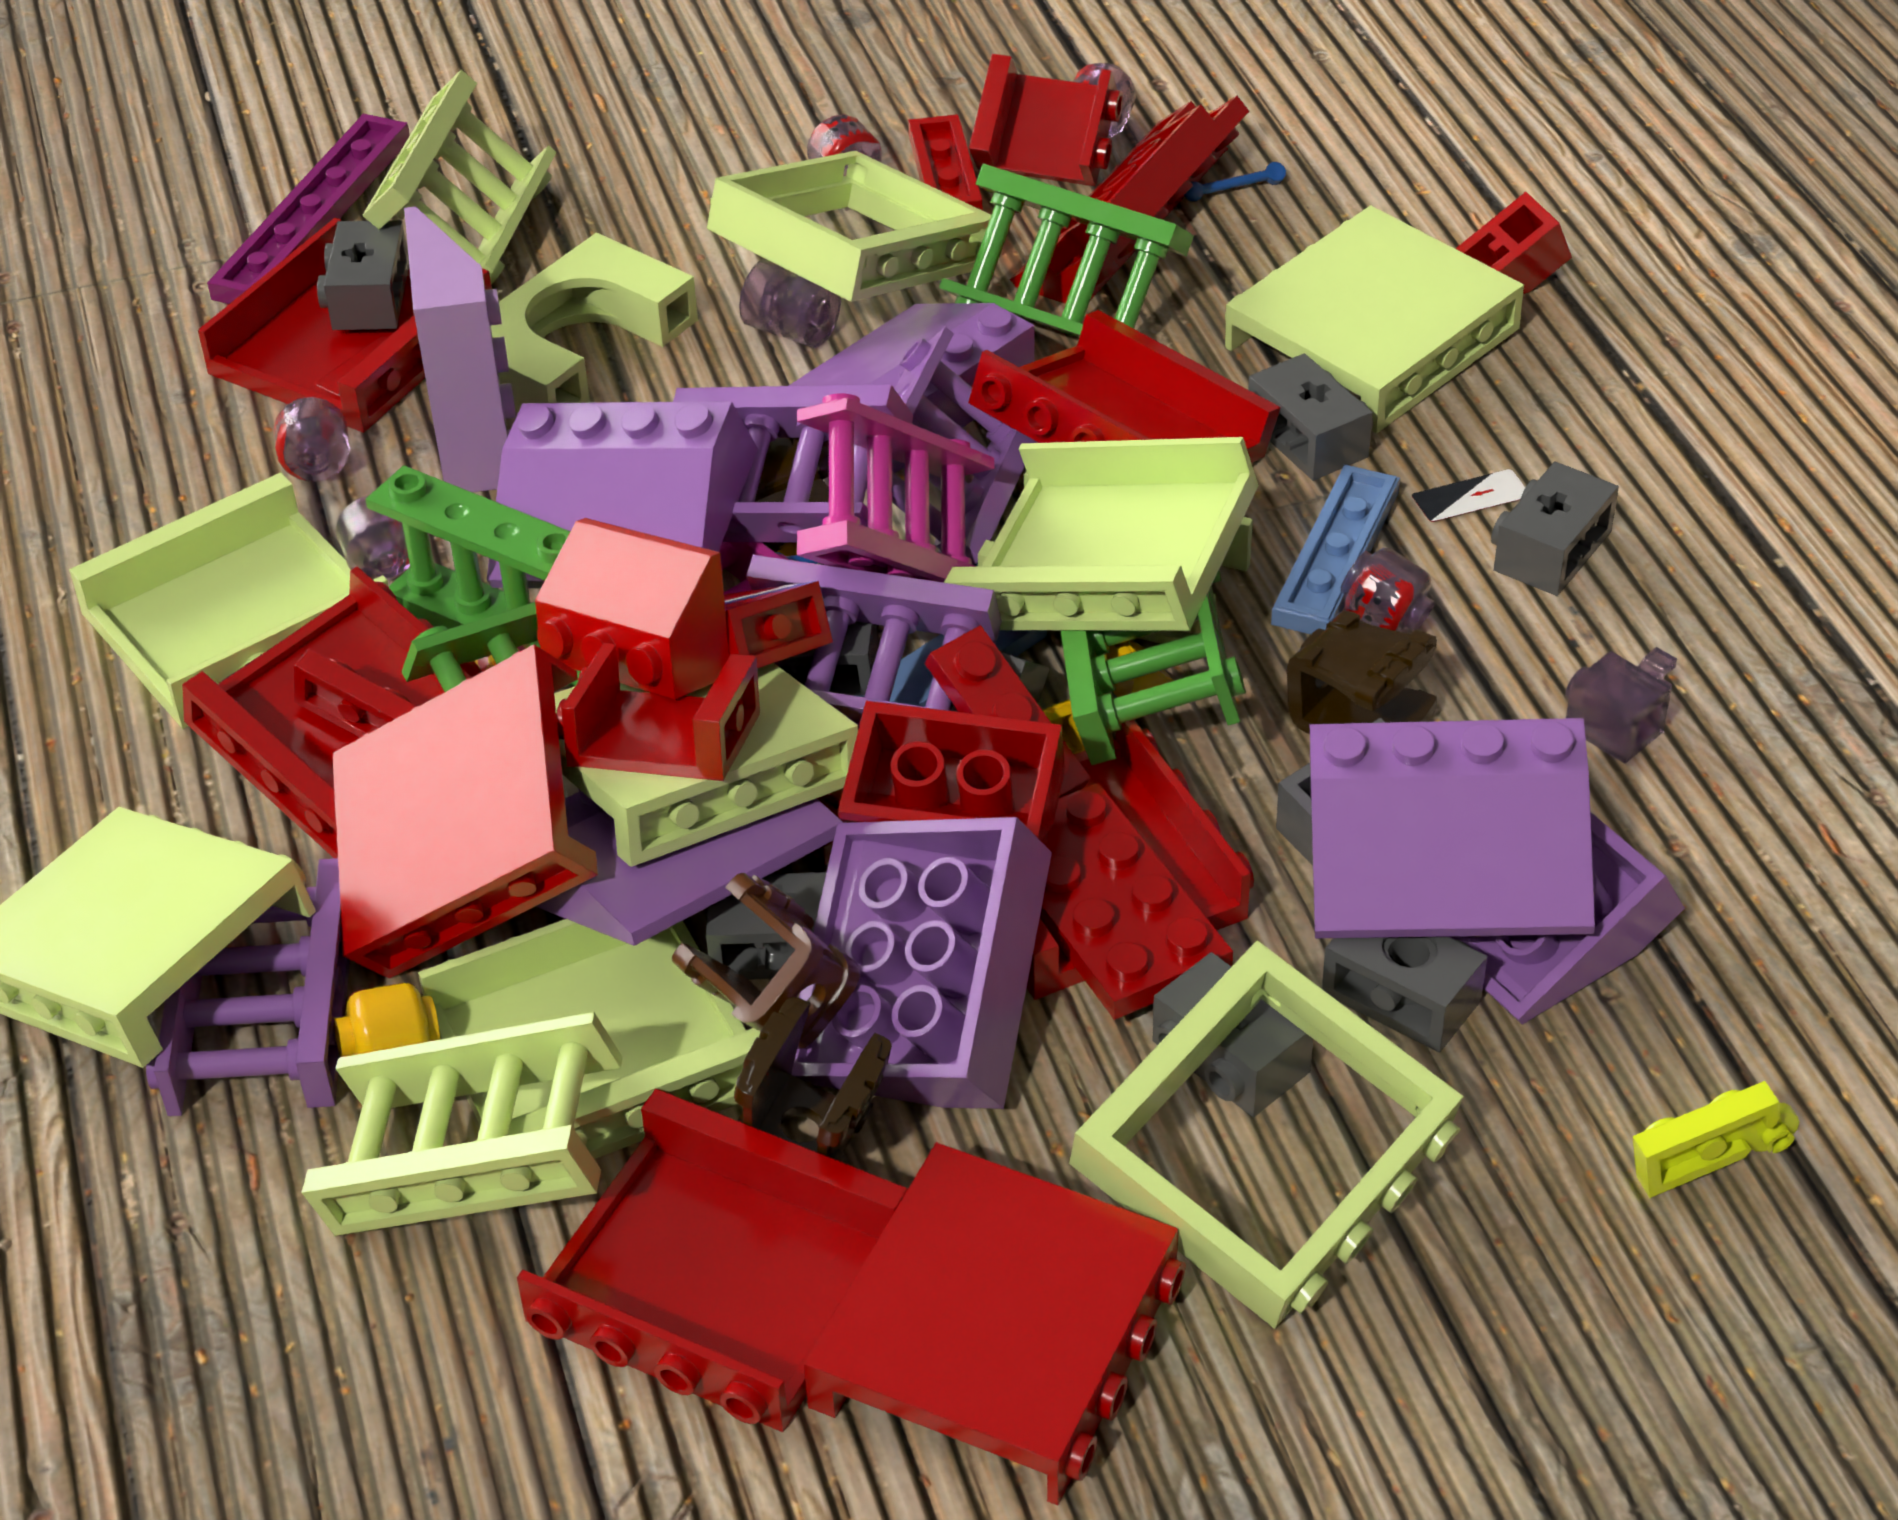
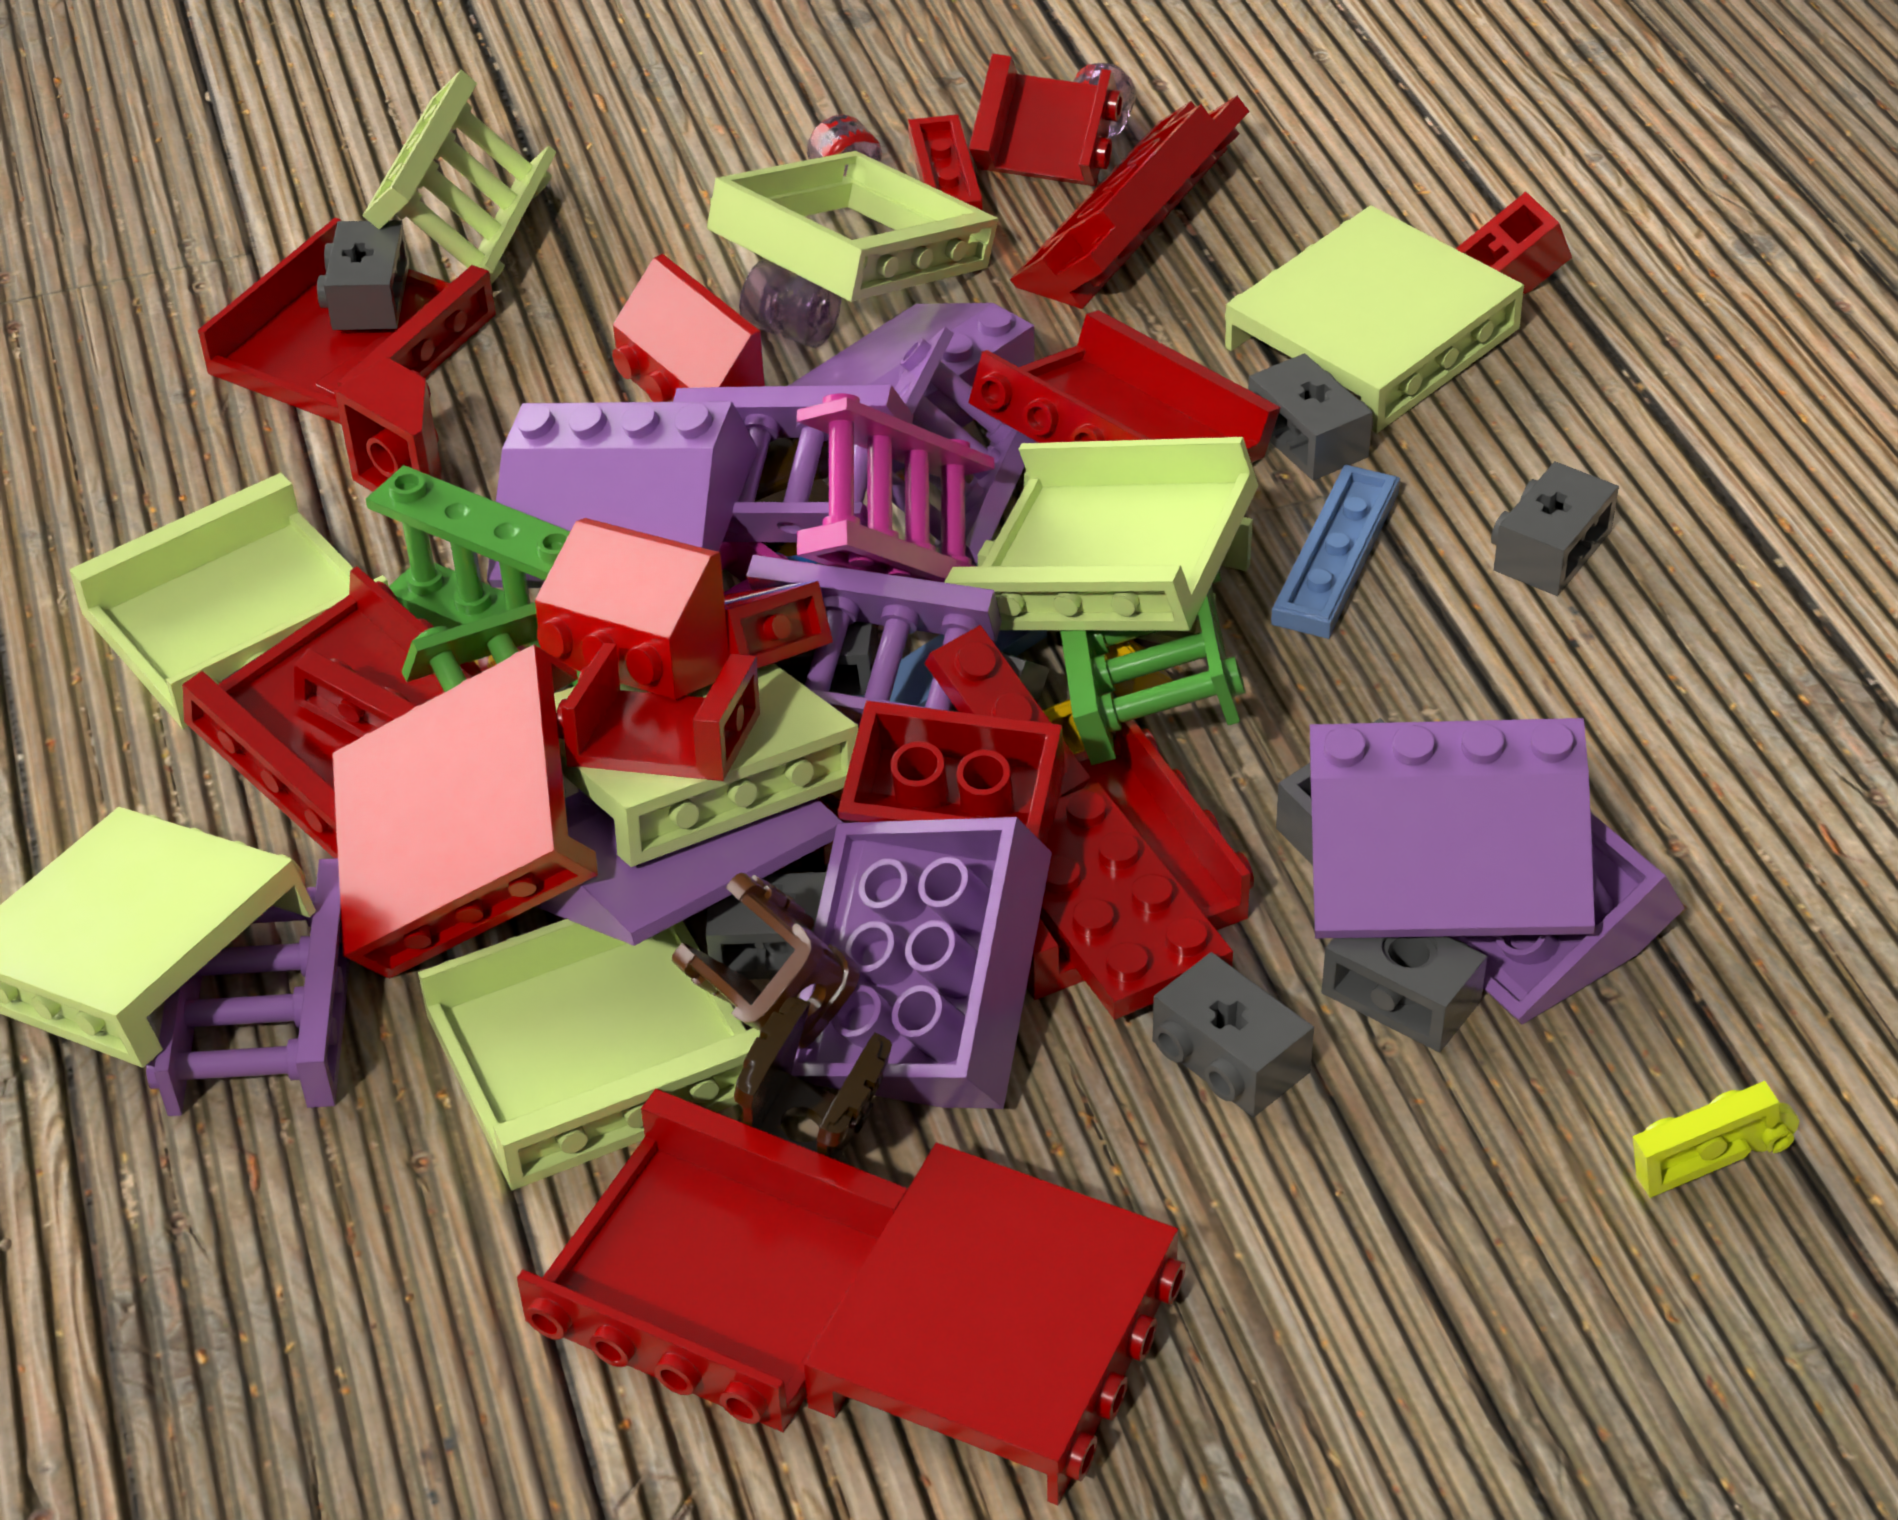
magenta plate [207,113,410,304] -> none
head [273,397,351,482] -> none
yellowish green fence [301,1012,623,1236] -> none
yellow head [334,983,440,1058] -> none
head [335,495,410,581] -> none
lavender slope [404,207,516,492] -> none
yellowish green arch [491,232,698,413] -> none
bright green fence [939,164,1194,338] -> none
yellowish green window [1069,940,1464,1329] -> none
blue hinge [1184,162,1286,202] -> none
dark brown piece [1287,610,1437,734] -> none
head [1340,548,1435,632] -> none
sticker [1412,469,1525,522] -> none
brick [1565,647,1677,764] -> none
none -> red slope [335,357,442,492]
none -> slope [612,254,765,402]

